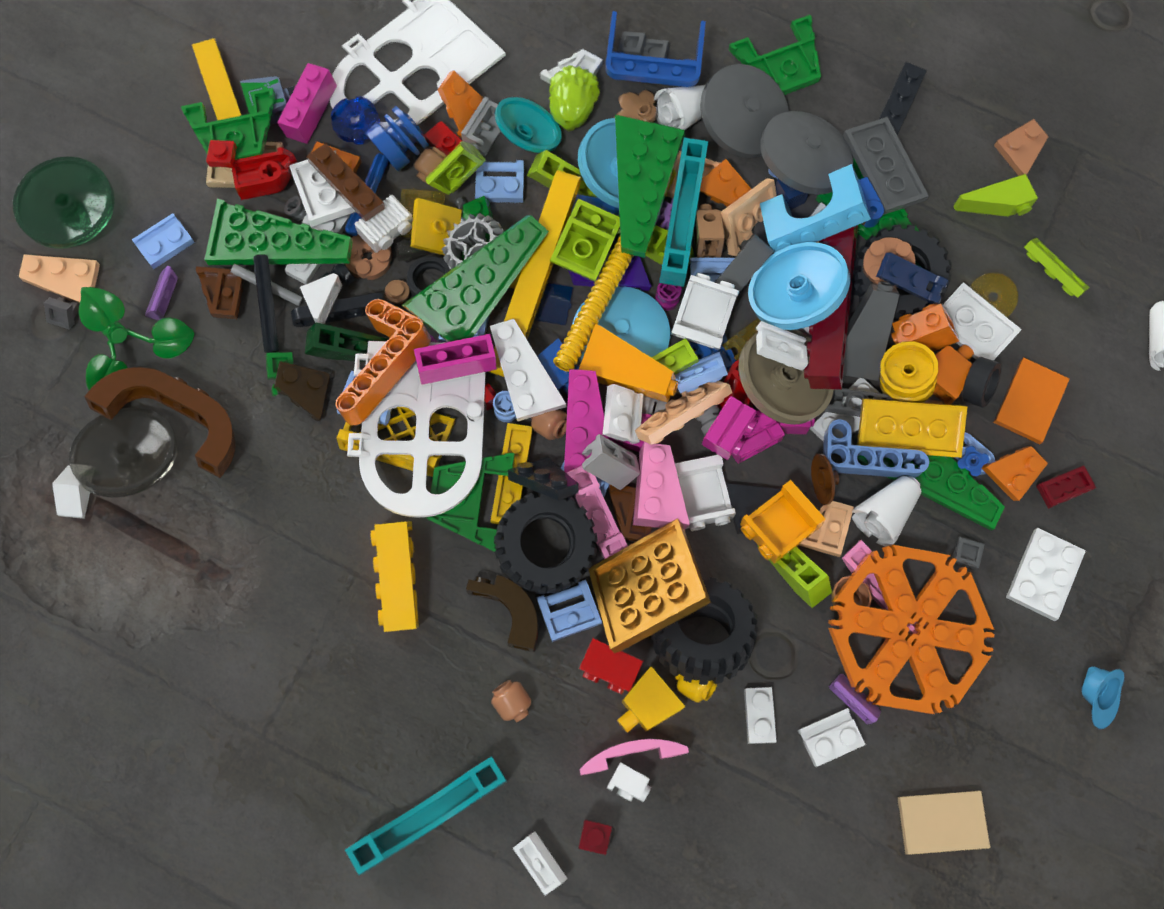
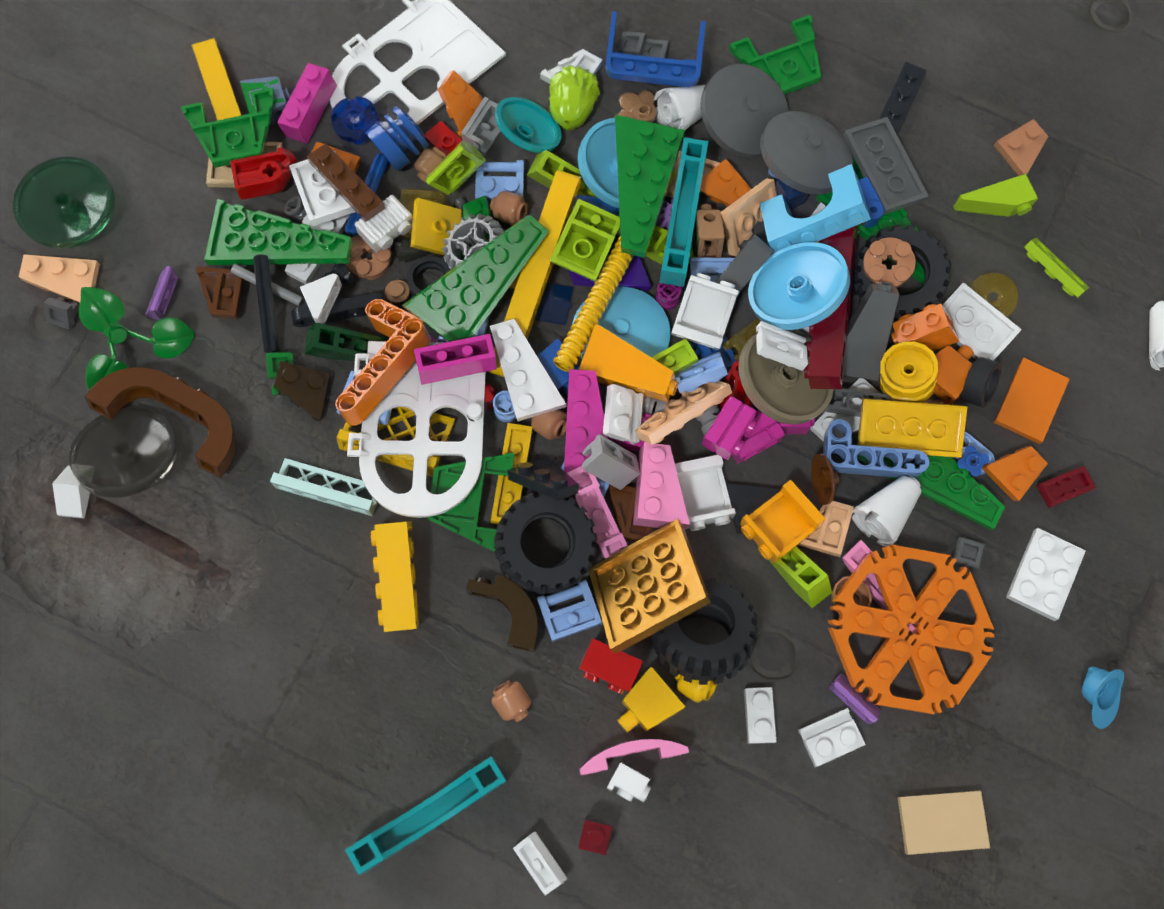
light blue plate [132,213,195,269] -> none
red plate [206,140,237,168] -> none
dark blue plate [876,252,949,305] -> none
none -> light aqua fence [270,458,378,517]
none -> nougat head [490,191,528,226]

